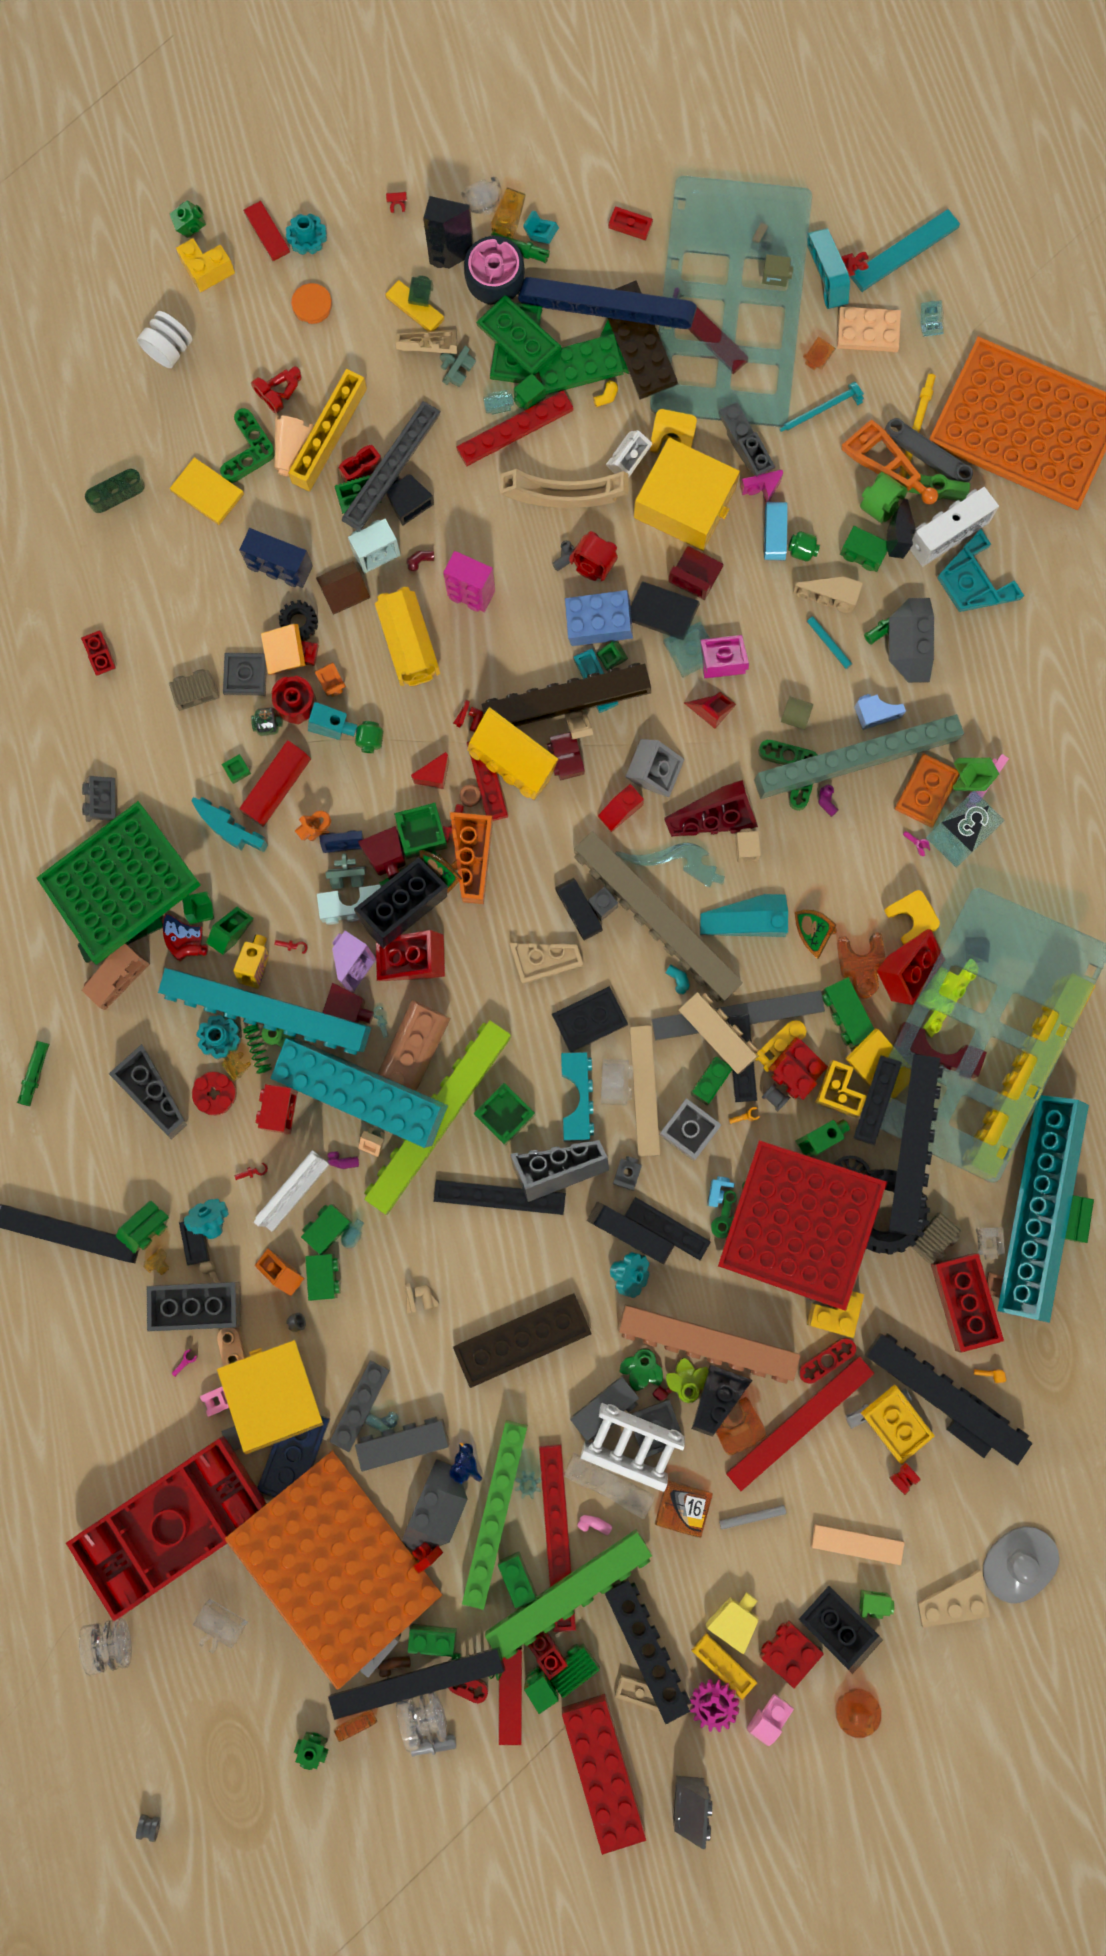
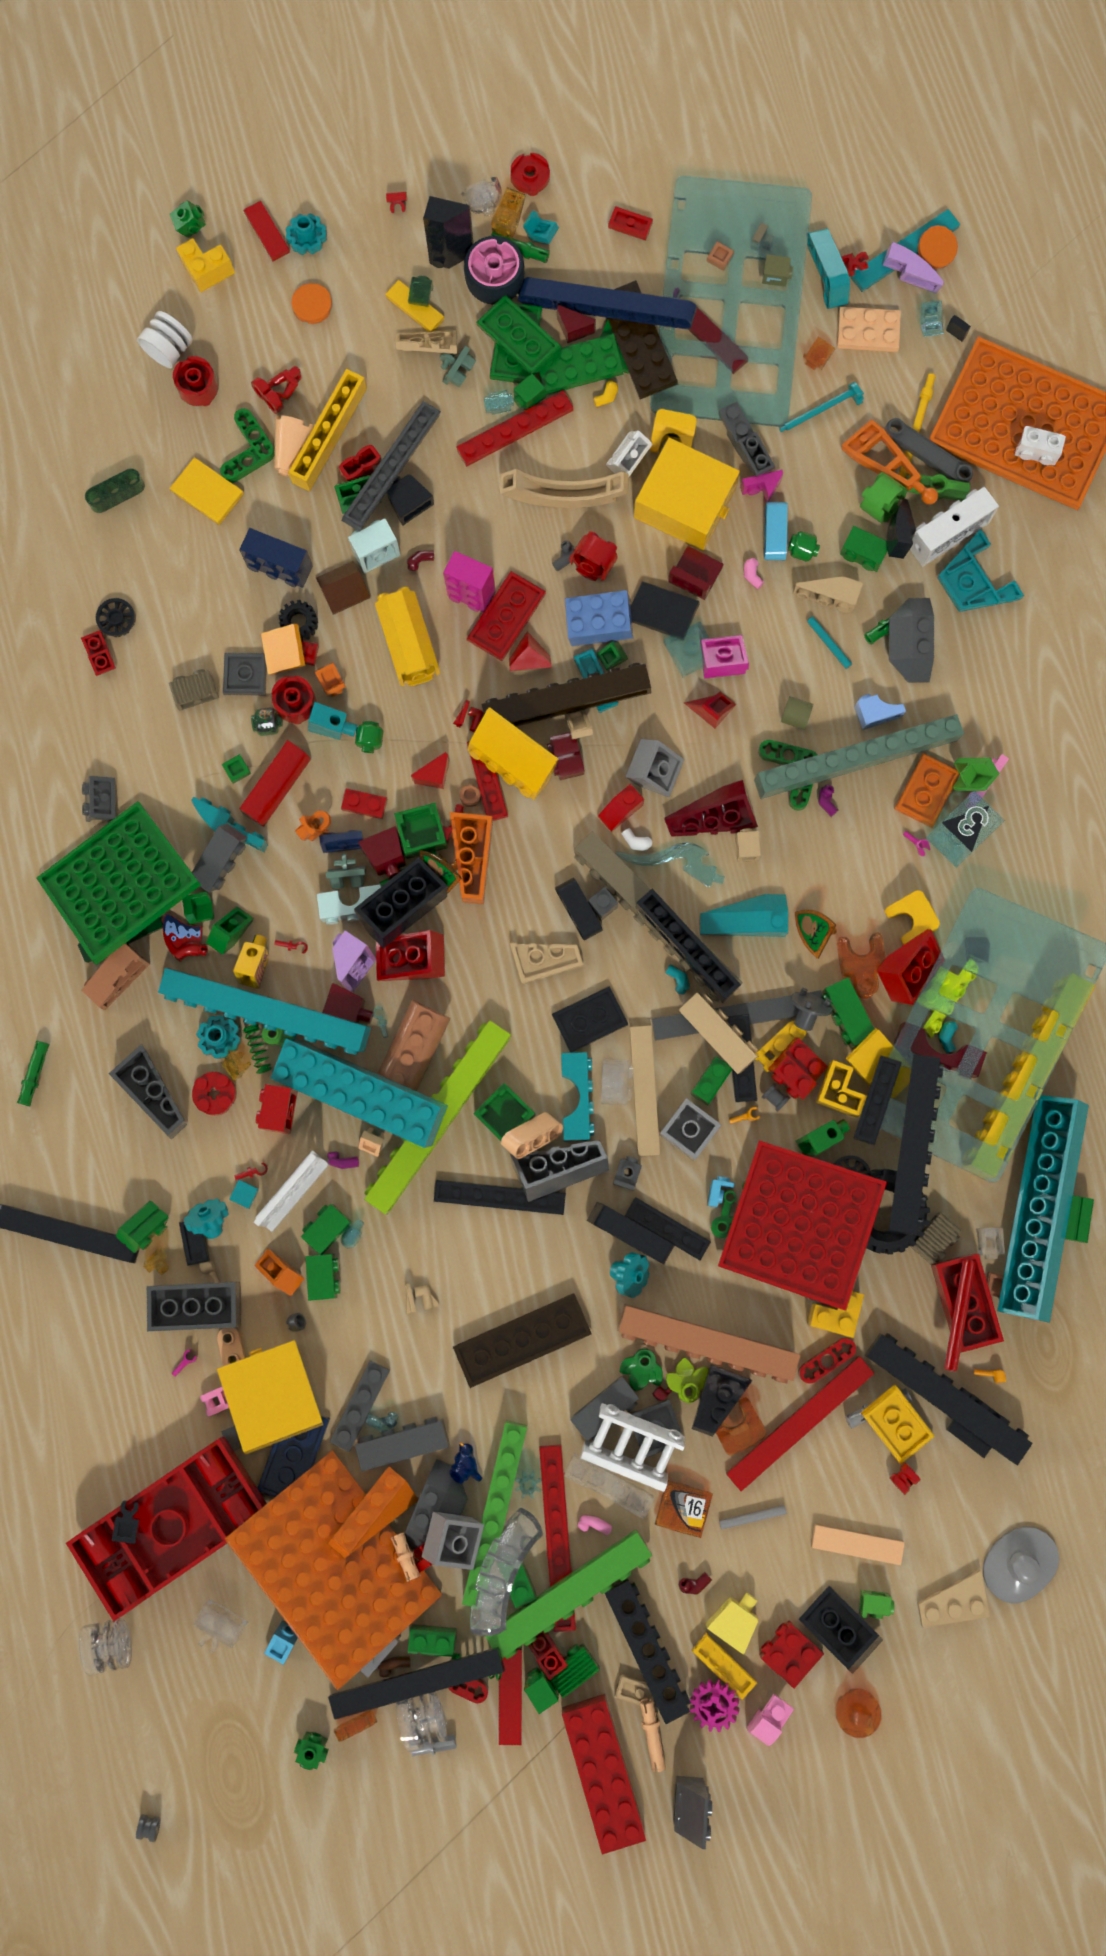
none -> black wheel [96,598,136,637]
none -> black plate [112,1500,140,1544]
none -> red brick [173,356,218,406]
none -> dark grey brick [192,823,247,893]
none -> teal tile [229,1180,259,1209]
none -> medium azure bracket [264,1621,298,1665]
none -> orange wedge [328,1467,419,1558]
none -> red plate [341,788,388,819]
none -> light nougat pin [391,1532,421,1582]
none -> light grey brick [422,1511,484,1570]
none -> red tile [467,571,546,661]
none -> clear brick [470,1508,543,1636]
none -> light nougat beam [501,1112,563,1159]
none -> red slope [509,631,552,671]
none -> red plate [511,153,550,196]
none -> dark red slope [557,305,596,343]
none -> white arm [621,828,652,851]
none -> black brick [635,888,741,1003]
none -> light nougat pin [639,1698,666,1772]
none -> dark red arm [678,1572,712,1595]
none -> nougat tile [707,241,735,271]
none -> bright pink arm [744,558,764,590]
none -> dark grey piece [790,988,833,1031]
none -> lavender slope [883,242,944,293]
none -> orange tile [917,225,958,269]
none -> teal arm [938,1021,958,1054]
none -> red axle [944,1260,976,1372]
none -> black tile [946,315,971,342]
none -> white bracket [1015,426,1066,465]

